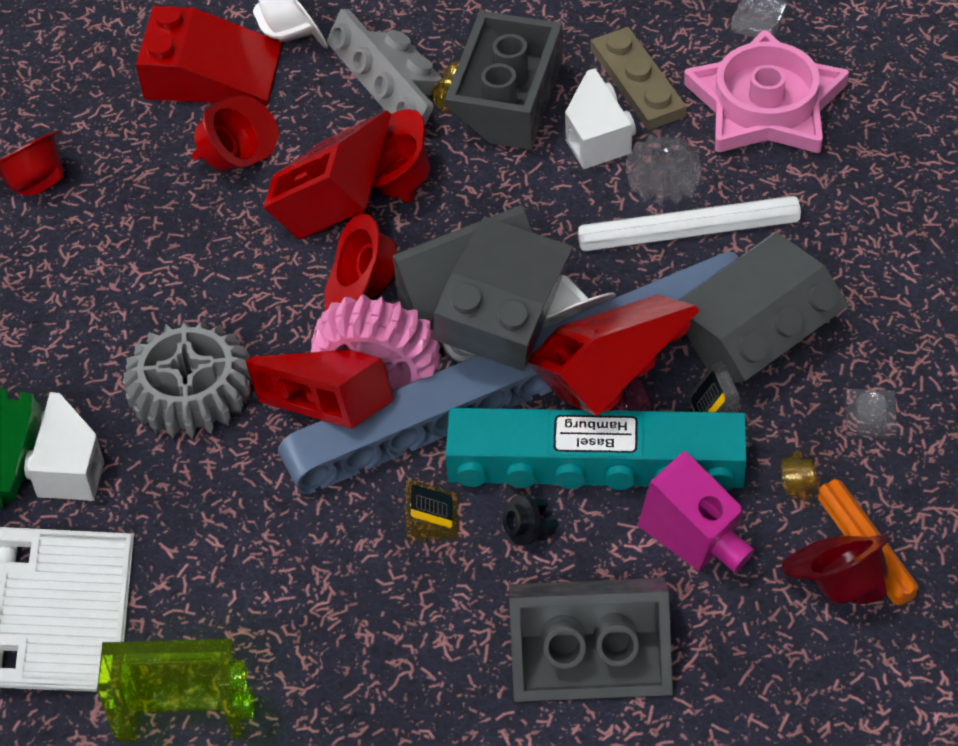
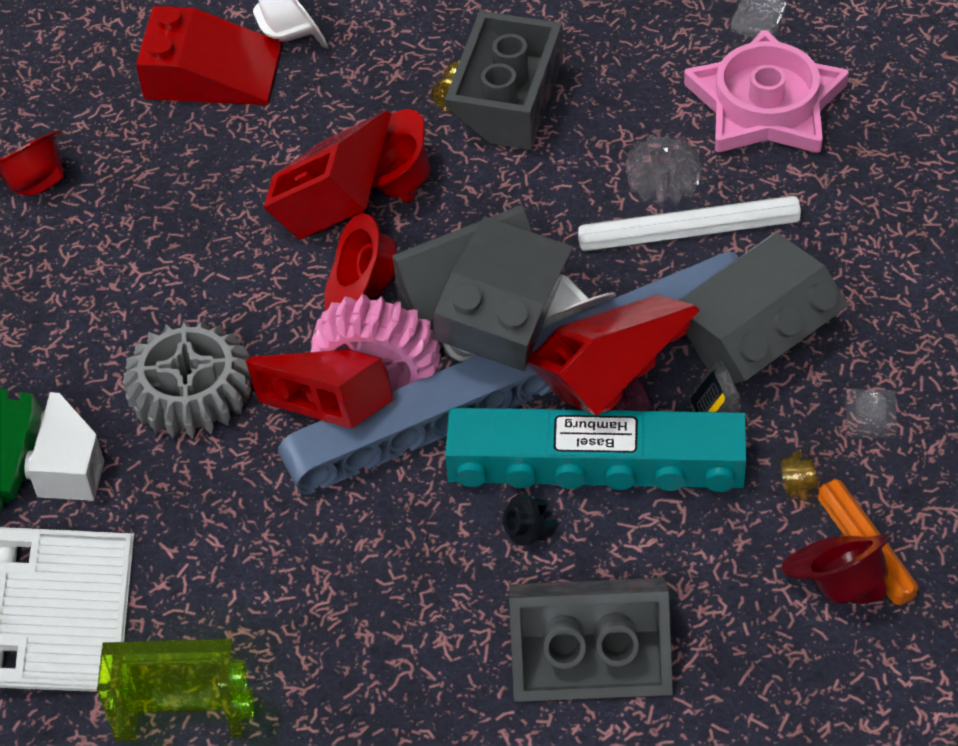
red piece [191,95,279,171] -> none
light grey bracket [327,9,445,125] -> none
slope [405,481,458,540] -> none
white slope [565,68,636,169] -> none
dark tan plate [591,27,687,130] -> none
dark pink torso [637,450,755,573] -> none

